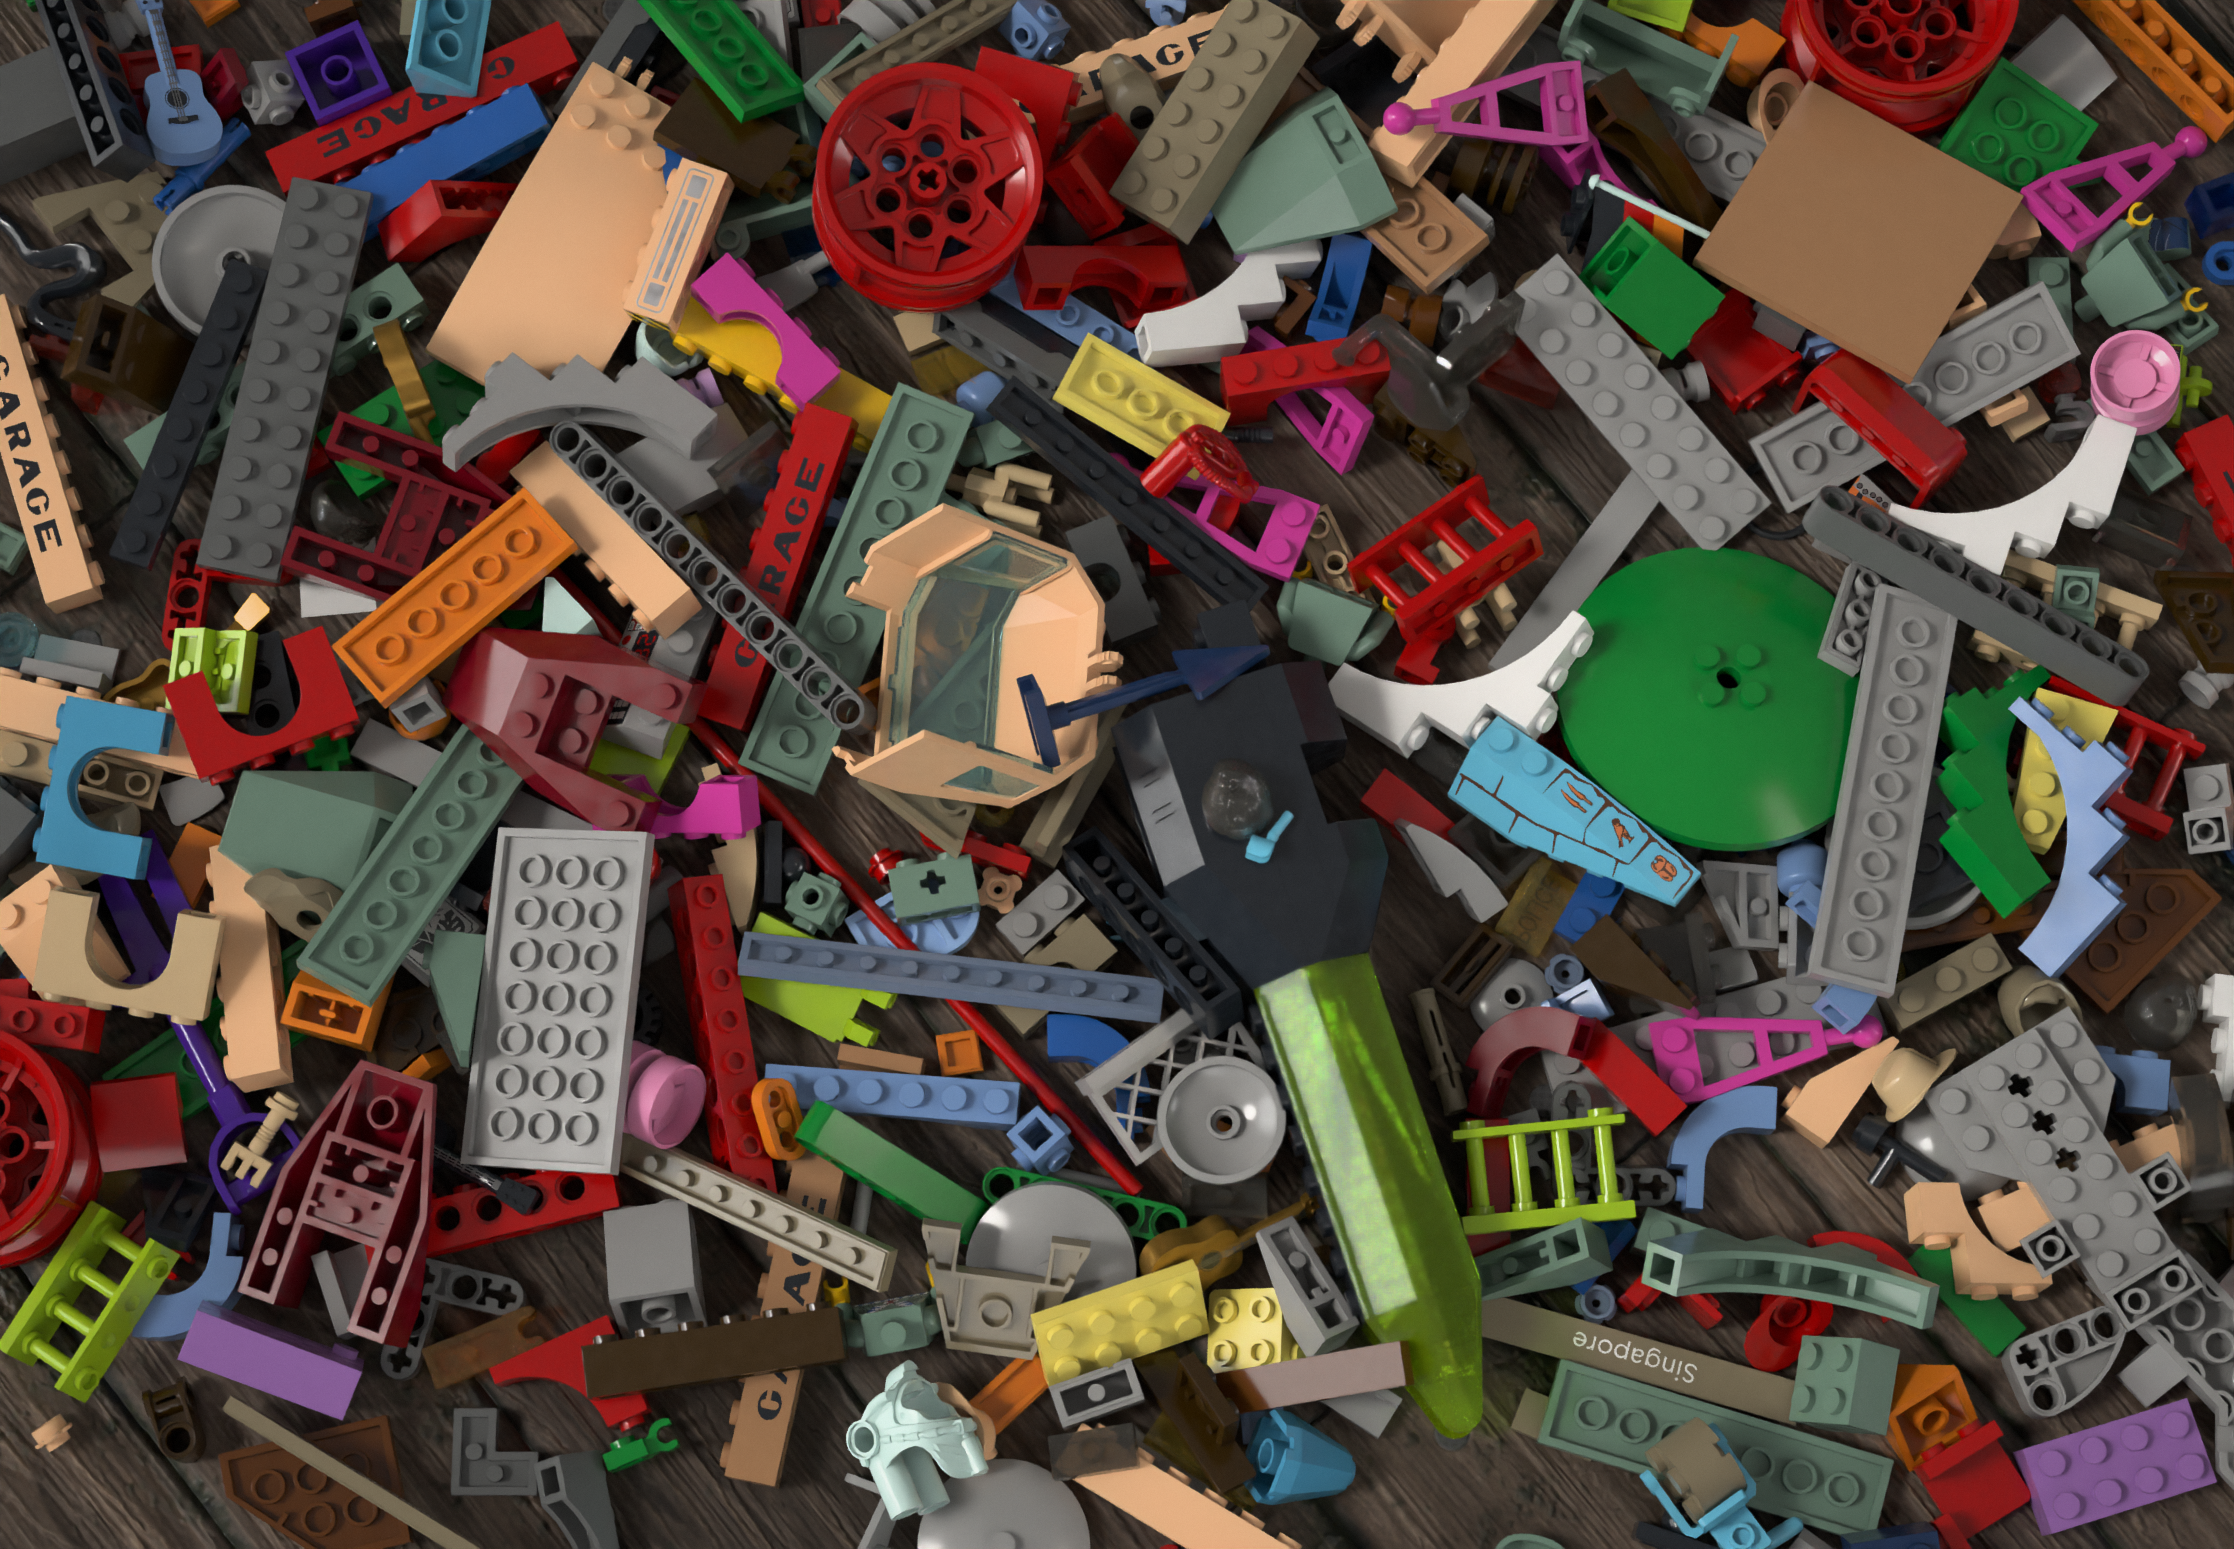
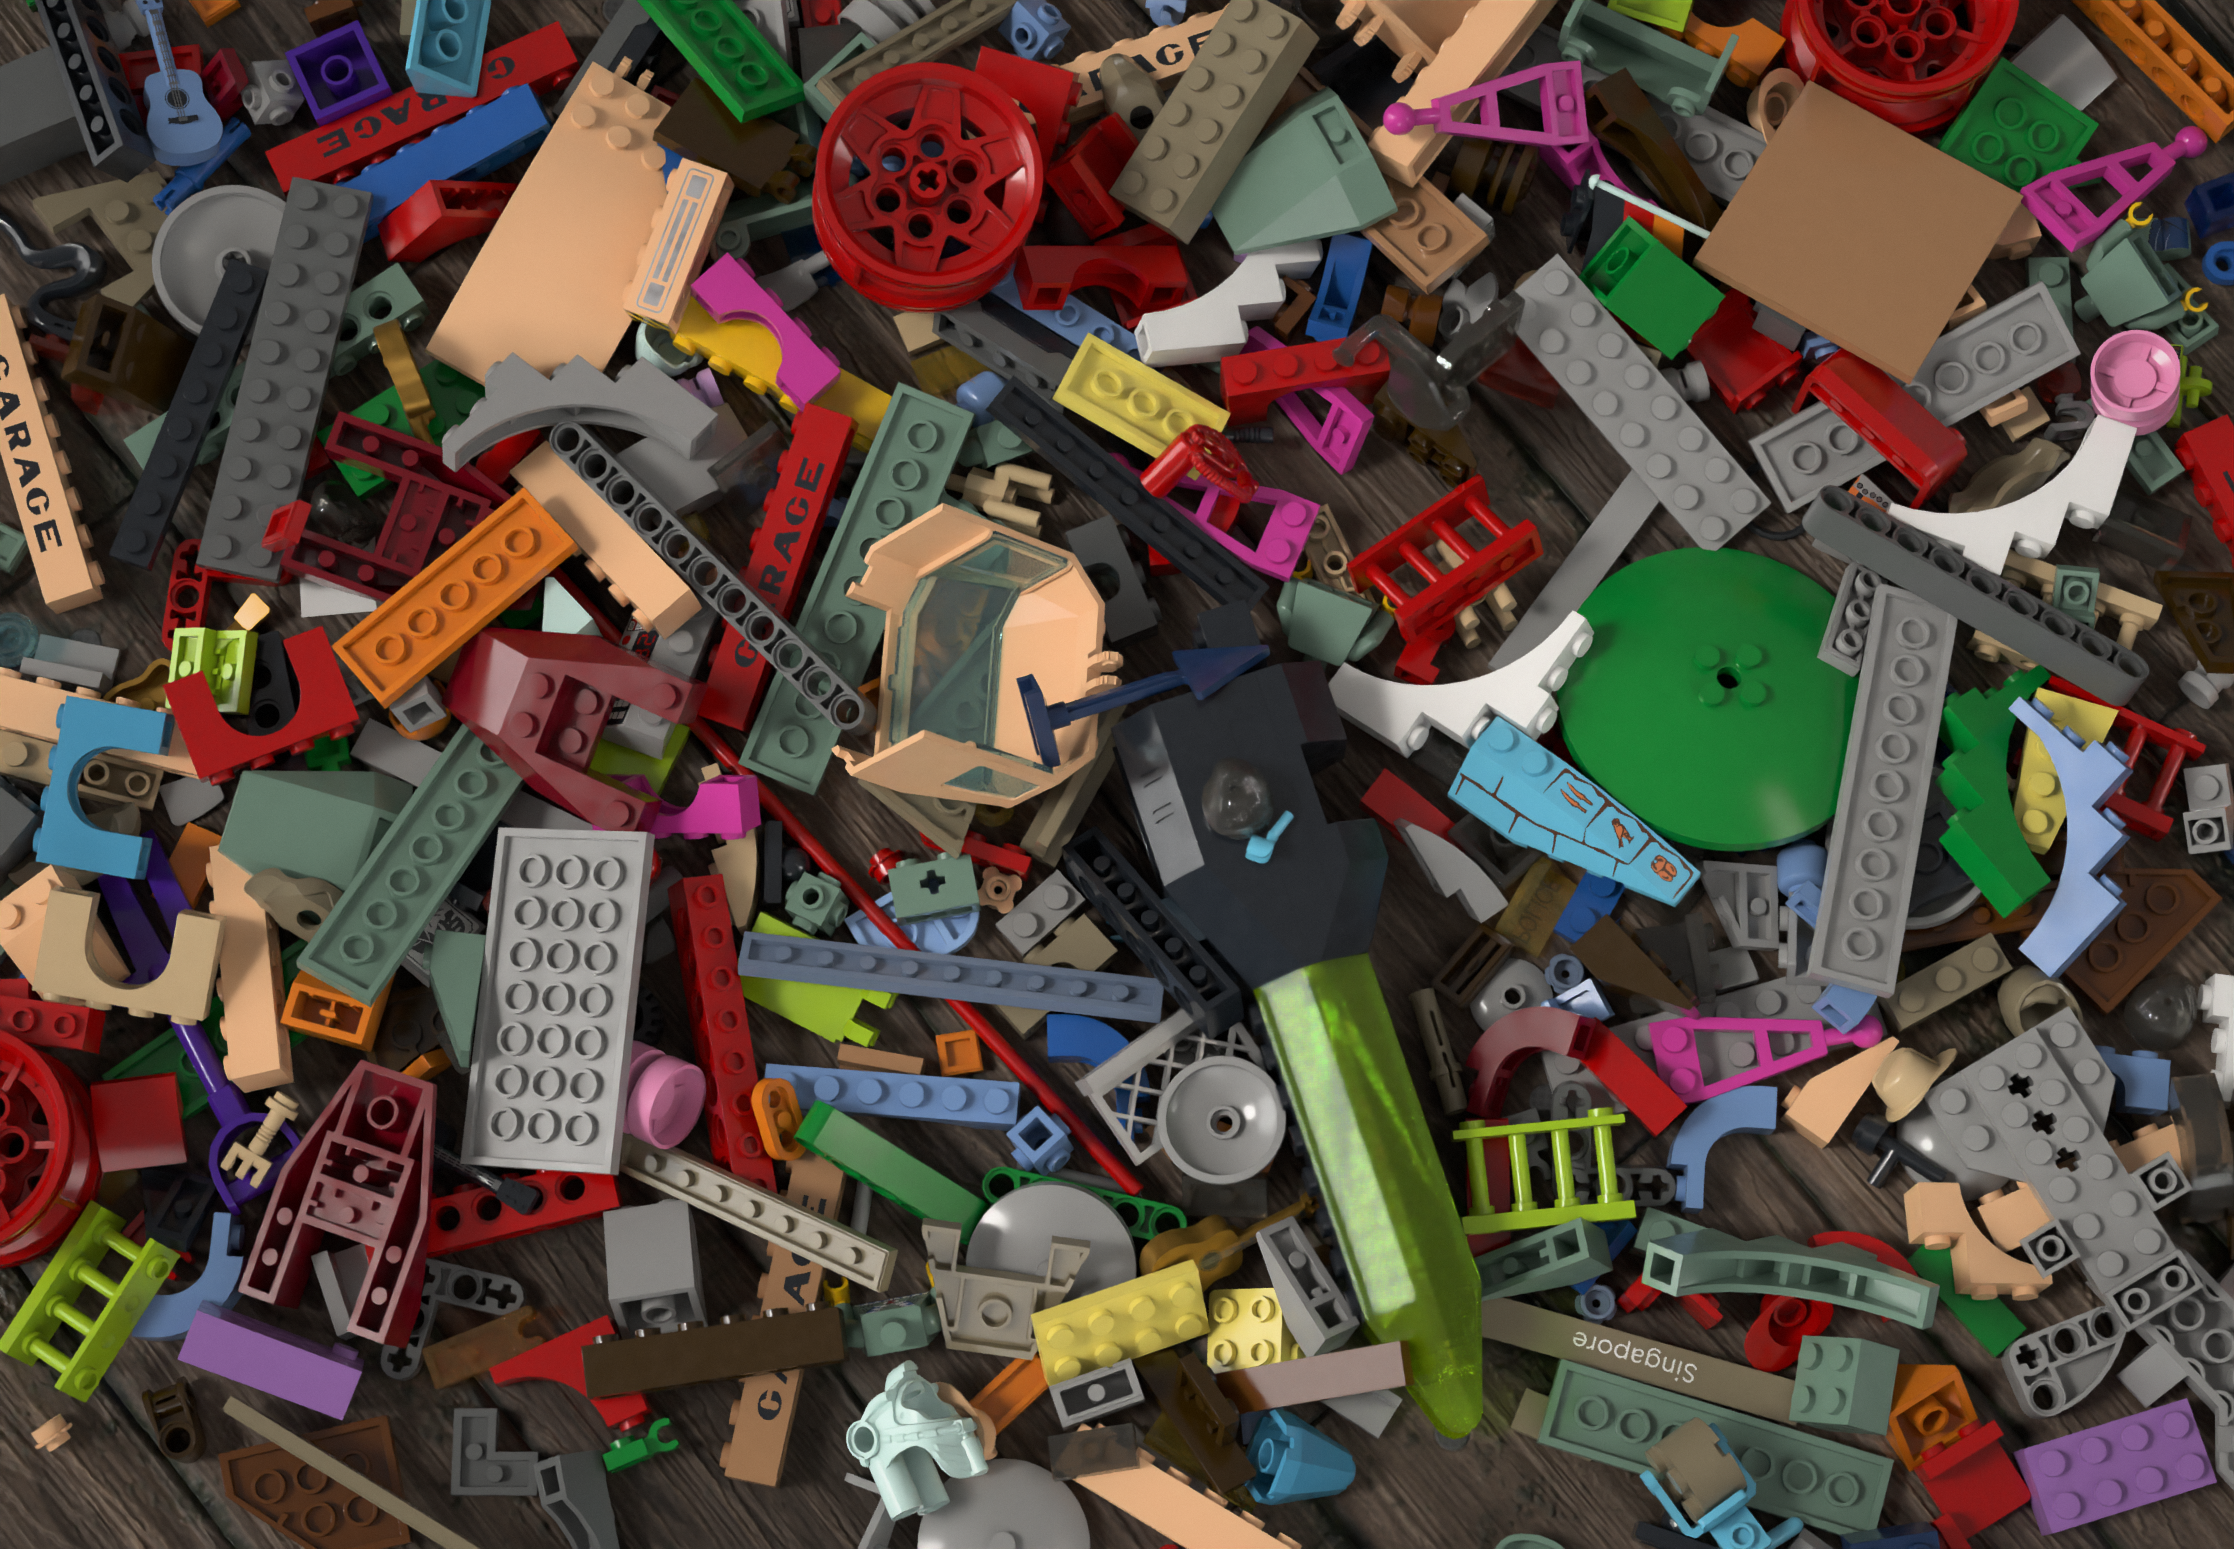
none -> red tile [261,500,312,553]
none -> dark tan piece [1948,438,2072,514]

